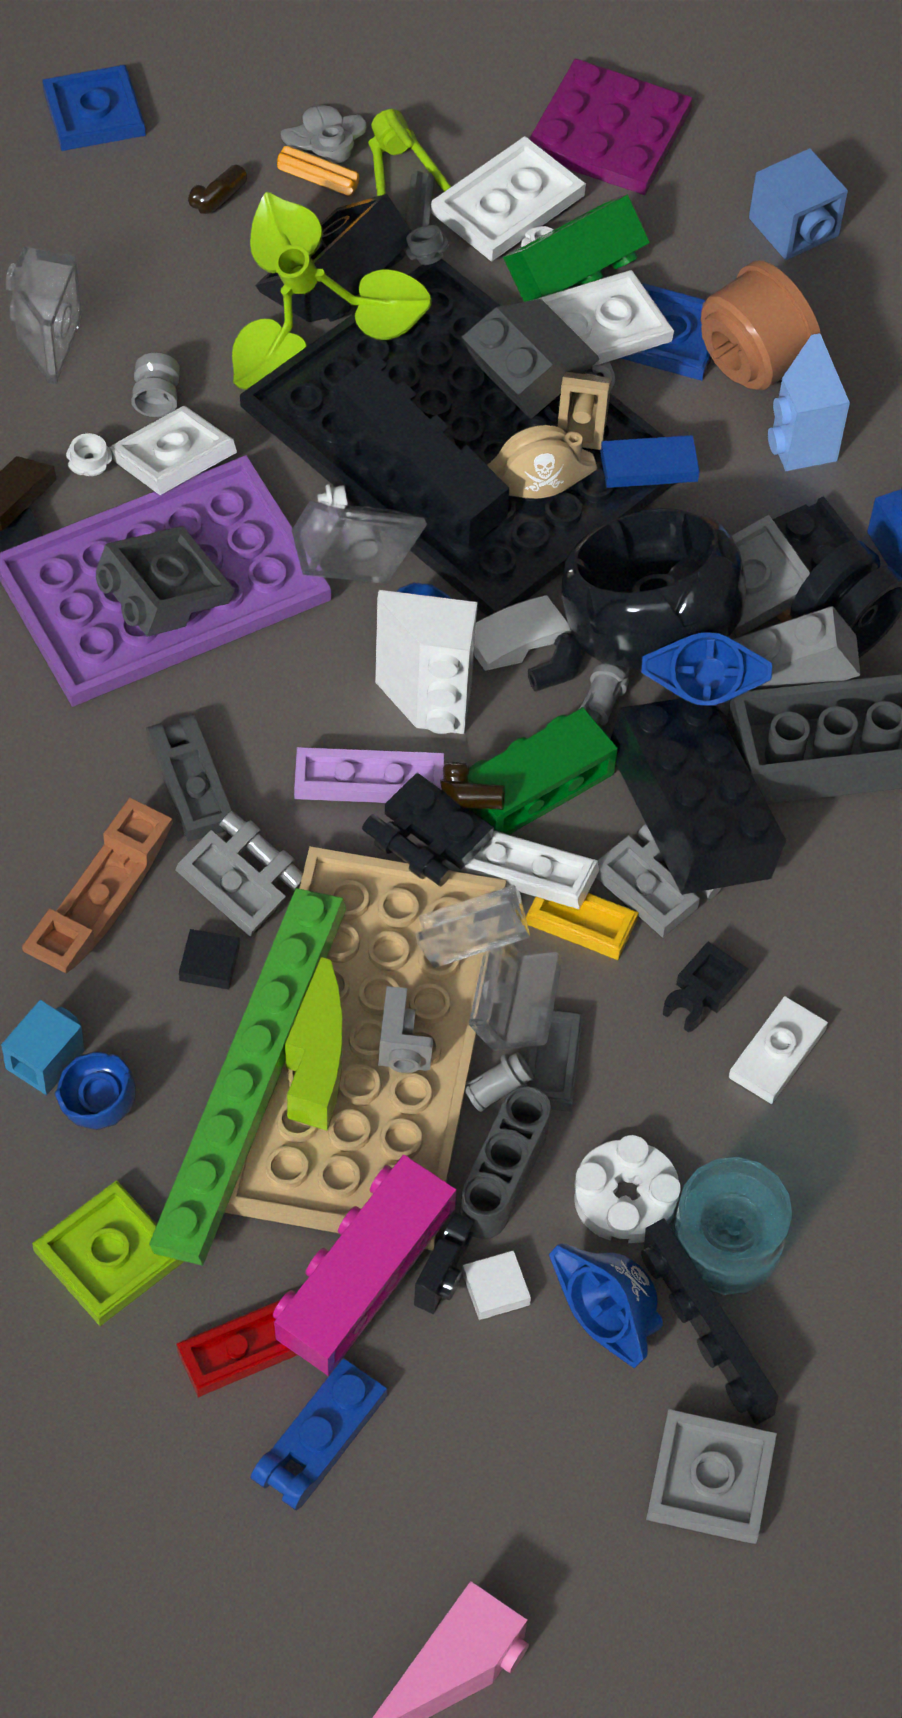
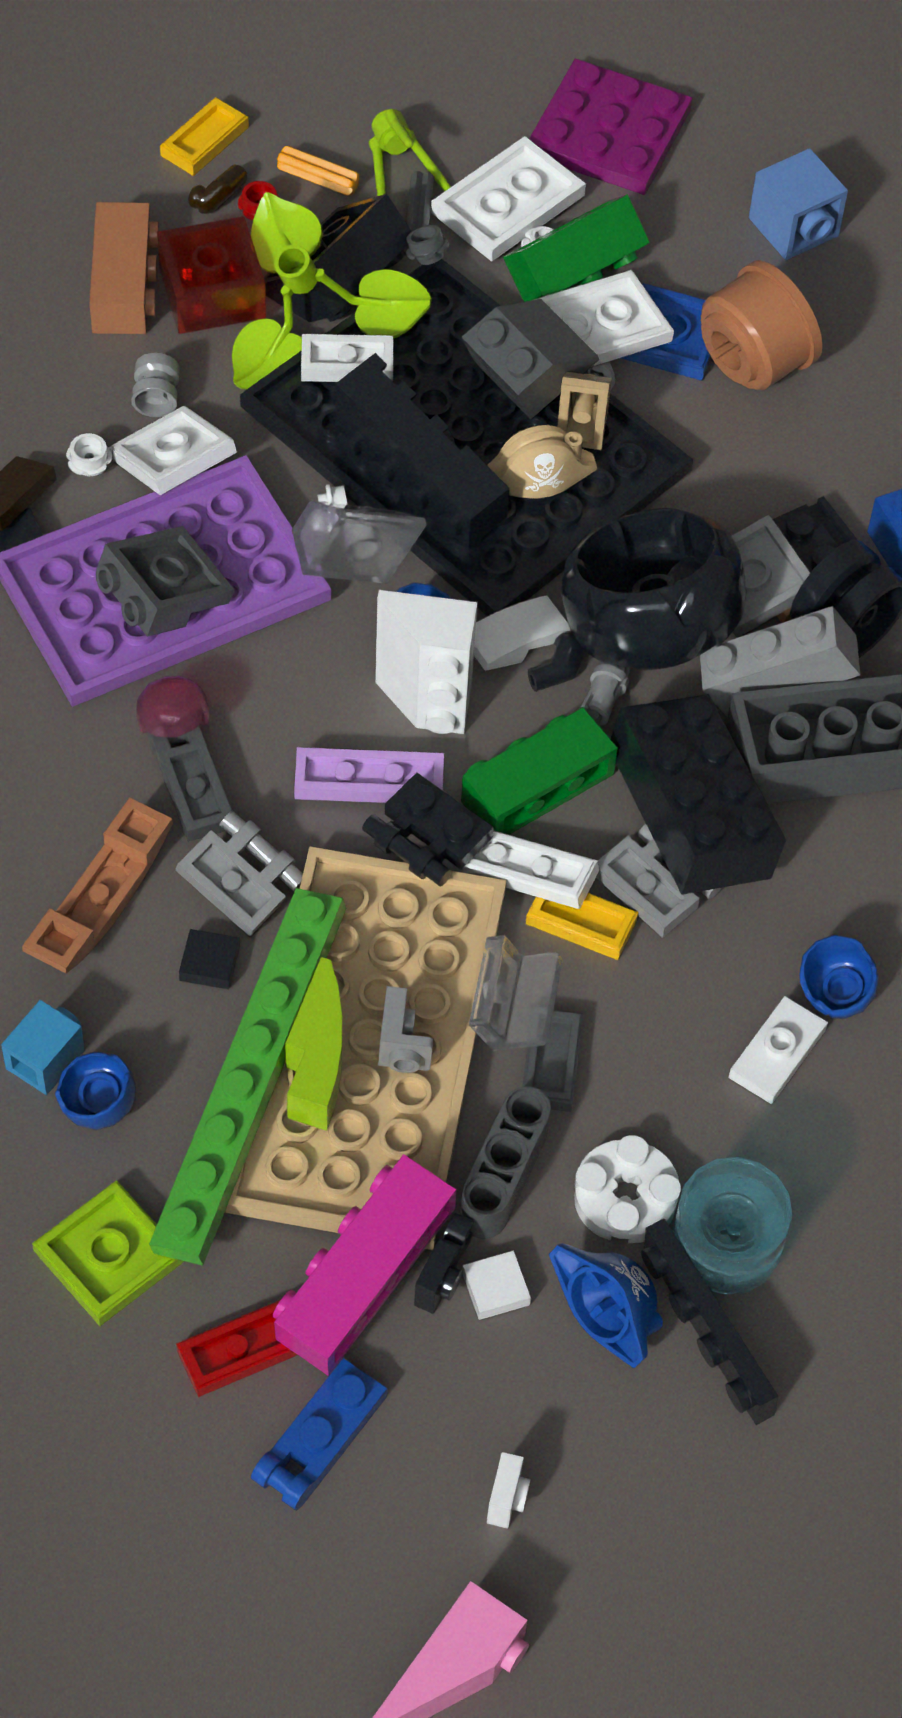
clear slope [6,246,82,384] -> none
blue tile [42,65,146,151] -> none
light grey plate [281,105,367,164] -> none
clear panel [415,885,530,968] -> none
dark brown arm [440,762,505,810] -> none
light grey pin [465,1052,534,1112] -> none
blue tile [600,435,700,488] -> none
blue hat [641,632,773,706] -> none
light grey plate [646,1409,777,1545] -> none
black plate [662,941,749,1032] -> none
light blue slope [768,333,850,471] -> none
none -> nougat brick [89,202,159,334]
none -> clear pink hair [136,675,210,737]
none -> clear red brick [157,216,266,334]
none -> yellow tile [160,97,249,176]
none -> red plate [238,181,280,220]
none -> white plate [301,334,393,382]
none -> white plate [487,1452,531,1529]
none -> blue hair [799,935,879,1019]

